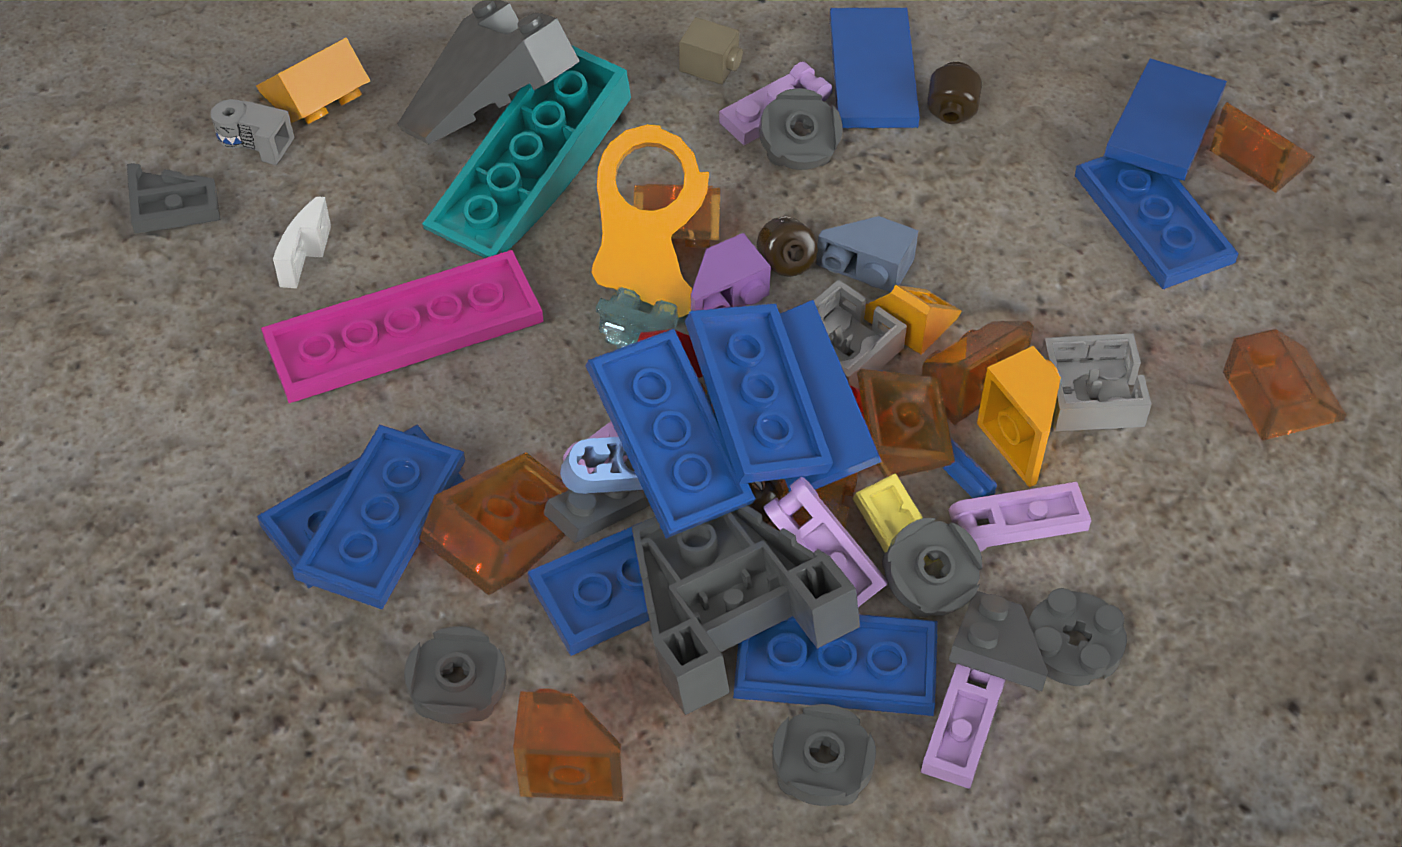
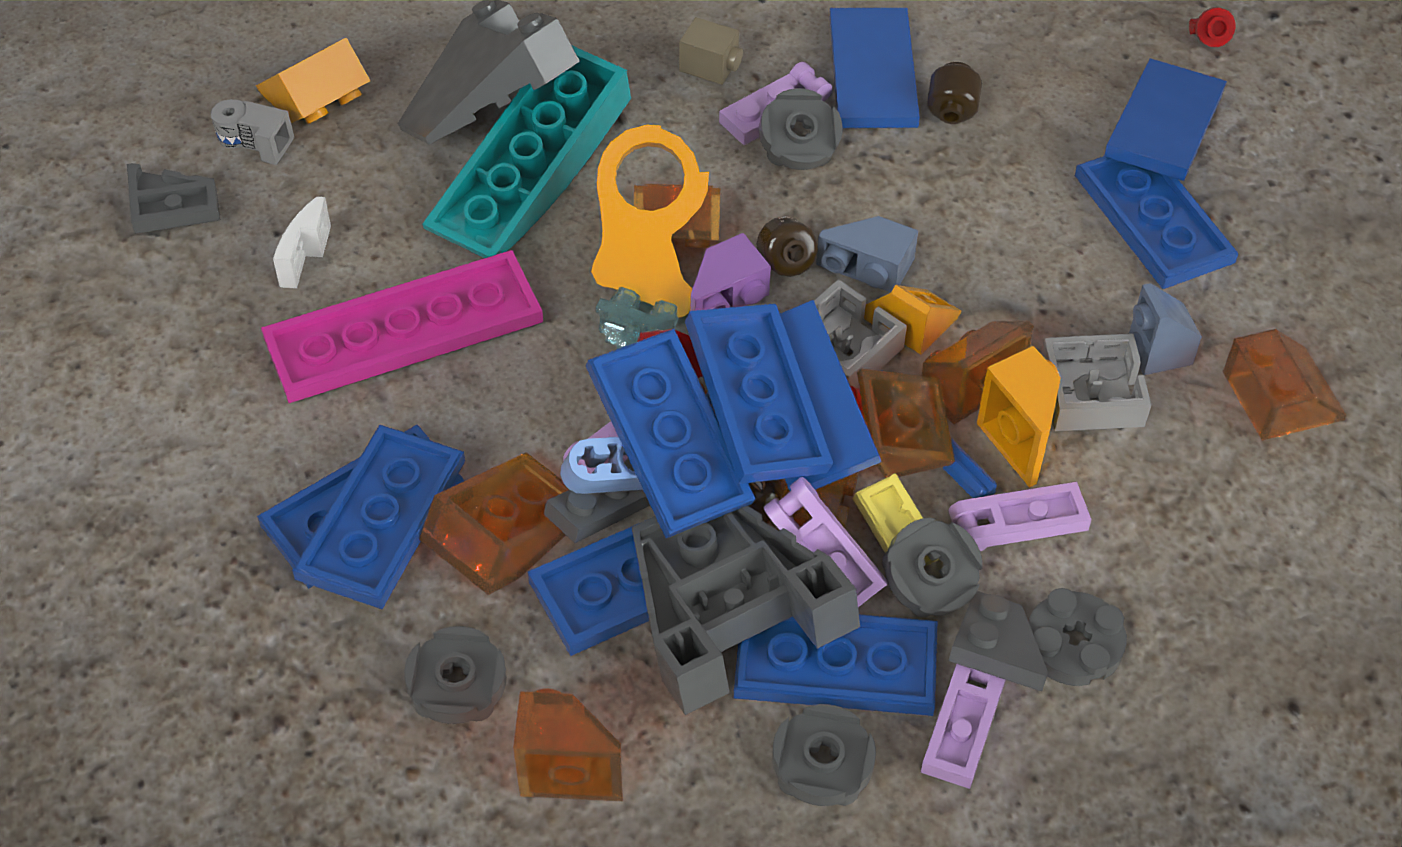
clear orange slope [1209,102,1315,193] -> none
none -> sand blue slope [1128,283,1202,375]
none -> red plate [1189,7,1236,47]

